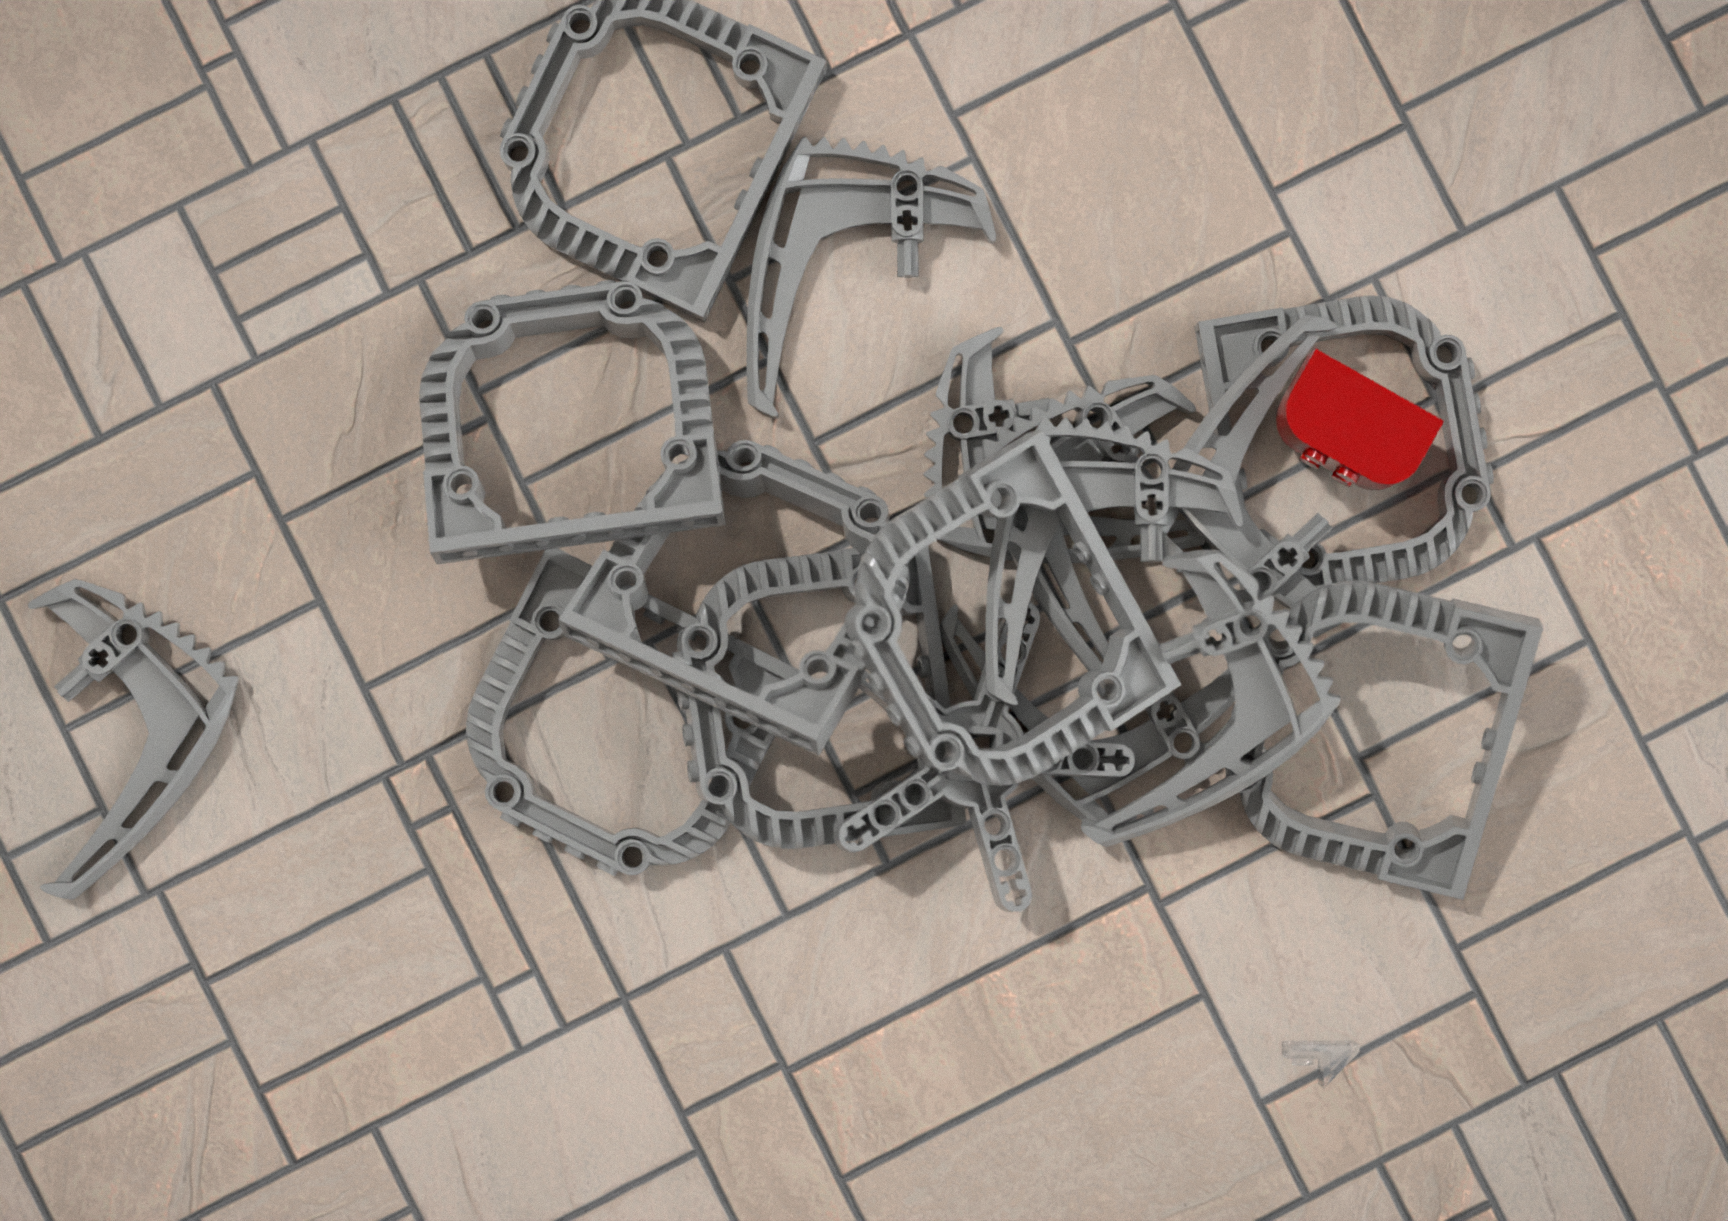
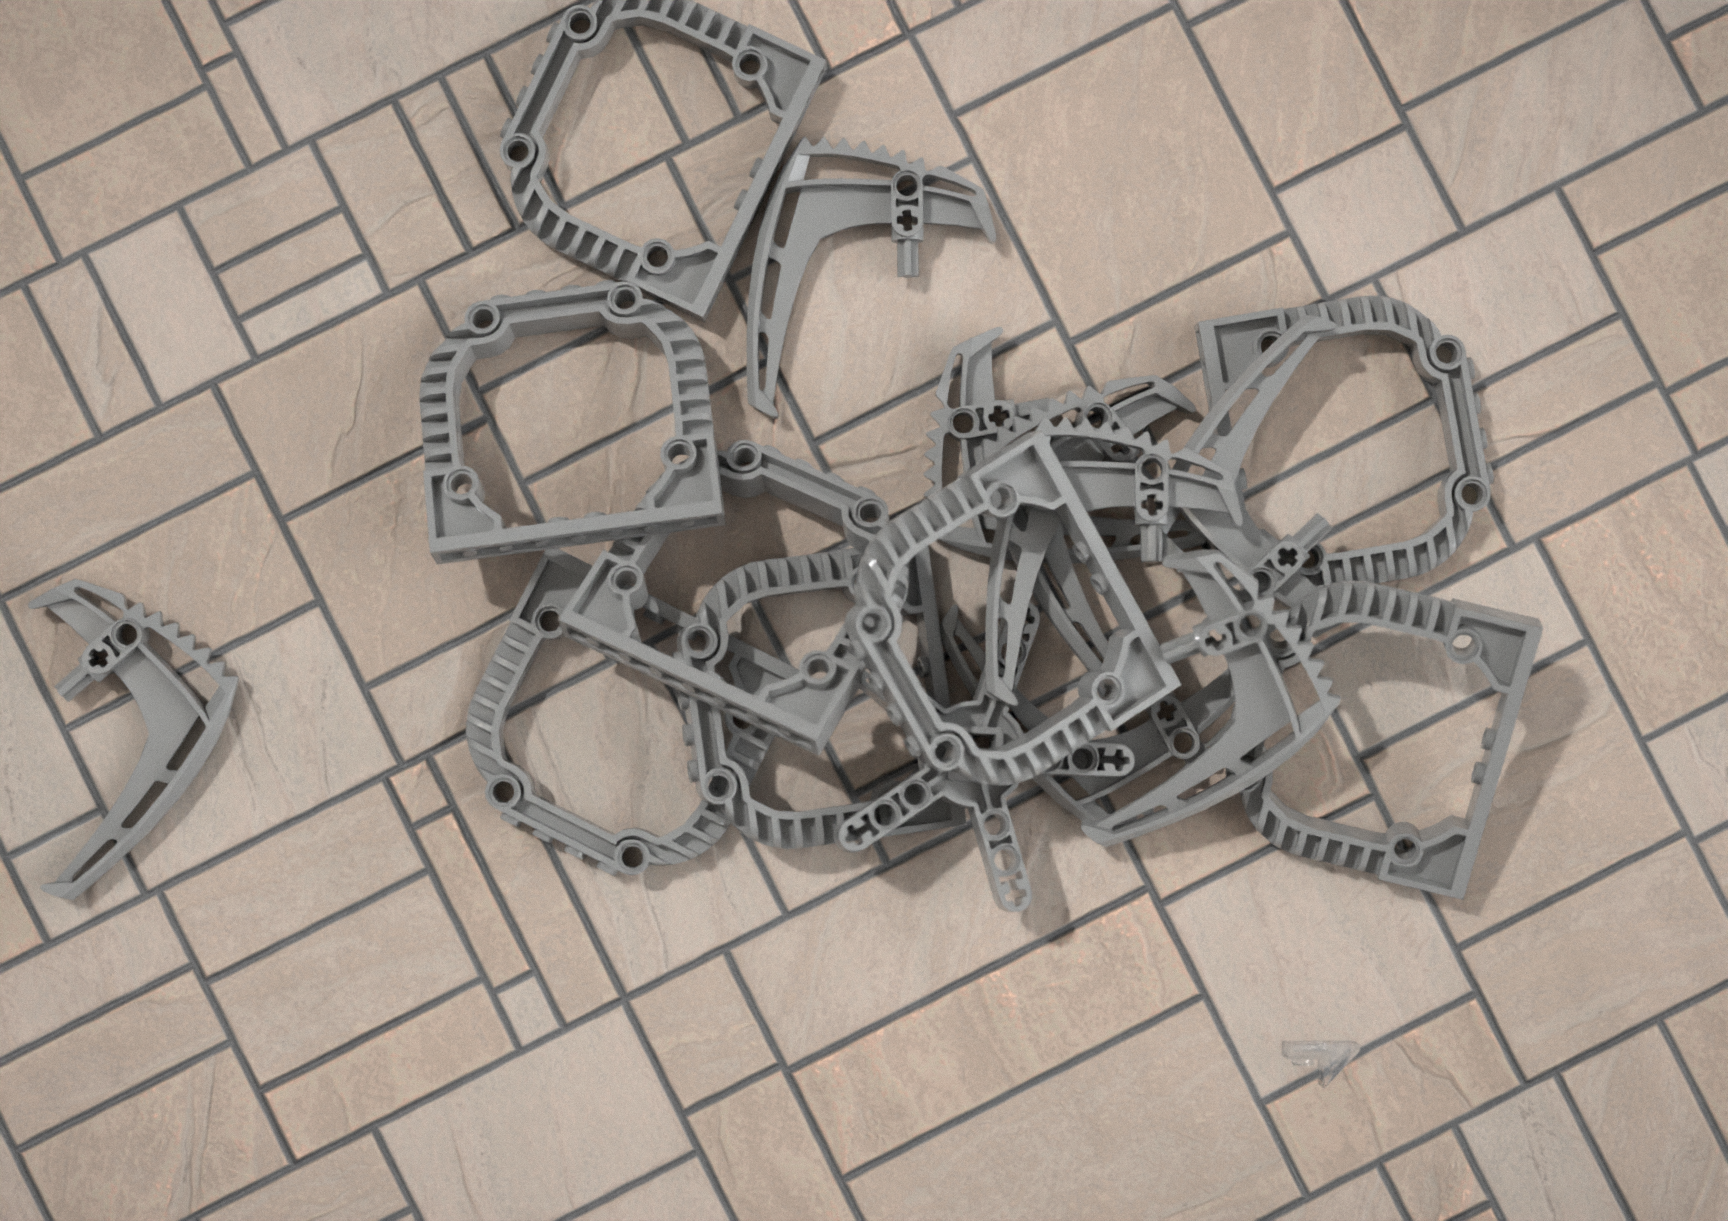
red brick [1276,349,1444,490] -> none

